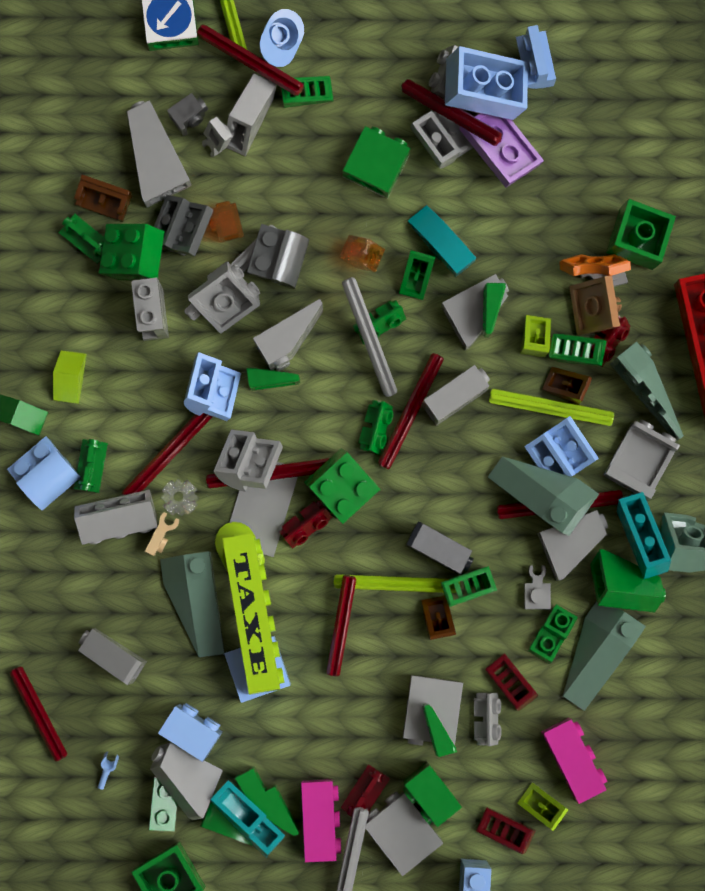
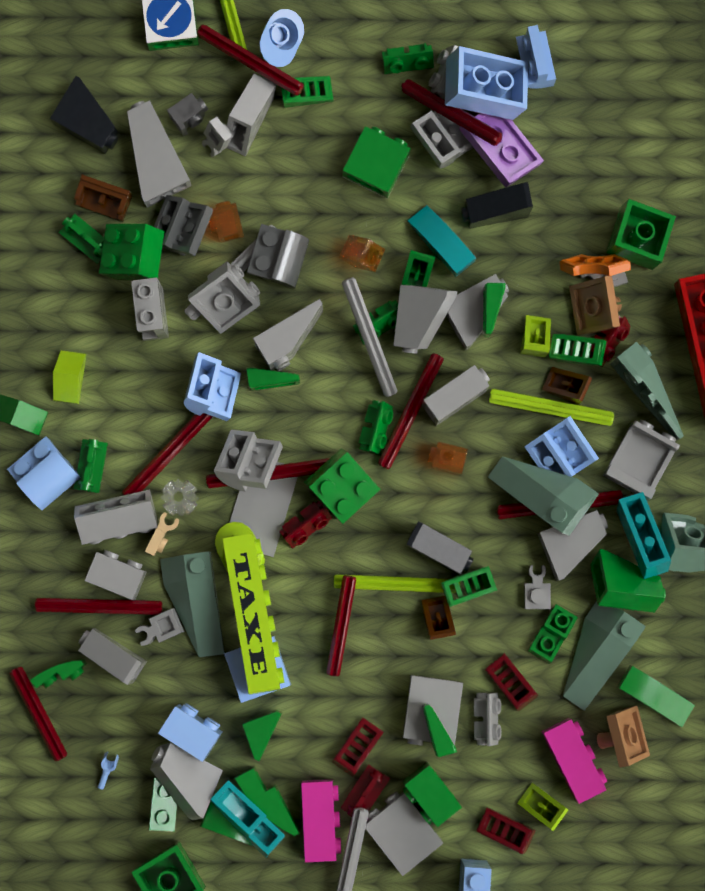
none -> green slope [30,660,87,689]
none -> dark red axle [35,598,163,615]
none -> black slope [50,76,118,154]
none -> light grey brick [85,550,147,600]
none -> light grey plate [135,608,184,646]
none -> green slope [242,710,282,761]
none -> dark red slope [332,718,384,777]
none -> green hinge [382,43,434,74]
none -> light grey slope [394,285,457,353]
none -> clear orange brick [428,442,468,476]
none -> black slope [461,182,533,229]
none -> medium nougat tile [597,705,650,768]
none -> slope [617,665,695,727]

